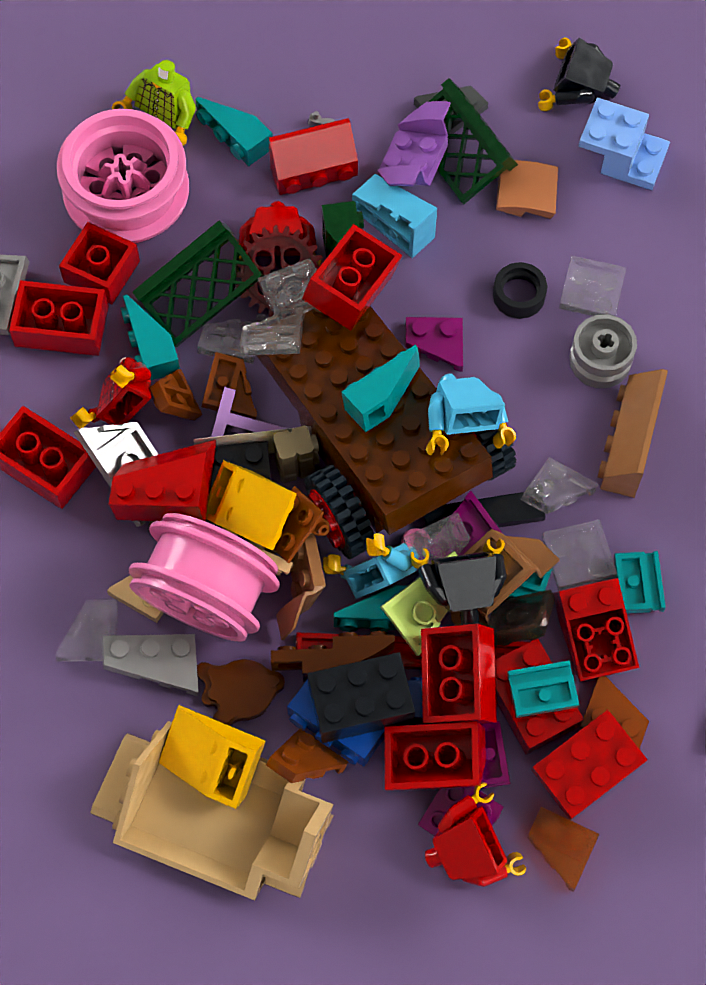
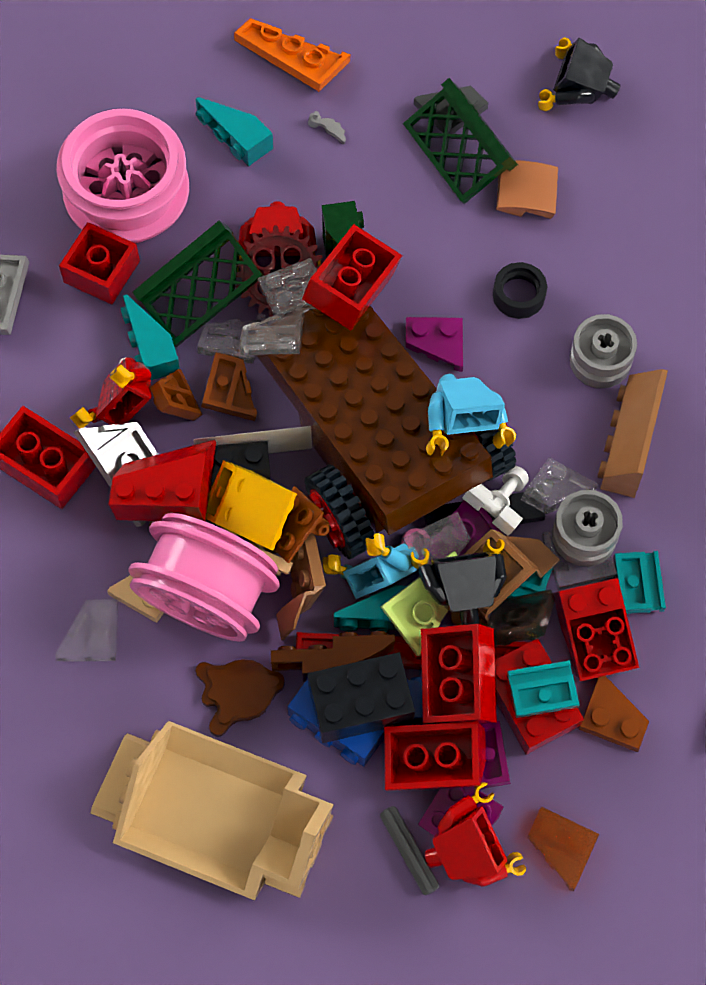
red brick [9,280,109,356] -> none
light grey wing [102,634,199,696] -> none
lime torso [112,60,196,146] -> none
yellow slope [158,705,266,809] -> none
lavender bracket [211,387,287,437] -> none
dark orange wing [266,728,349,783] -> none
slope [269,118,358,195] -> none
dark tan brick [273,425,320,483] -> none
teal slope [341,345,420,432] -> none
medium azure wedge [352,174,437,258] -> none
medium lavender piece [377,101,451,186] -> none
red brick [531,709,648,820] -> none
clear plate [559,255,626,316] -> none
light blue bracket [578,97,670,190] -> none
none -> orange wing [234,18,351,92]
none -> dark grey axle [380,806,439,895]
none -> white bar [462,466,529,536]
none -> light grey wheel [552,490,623,567]

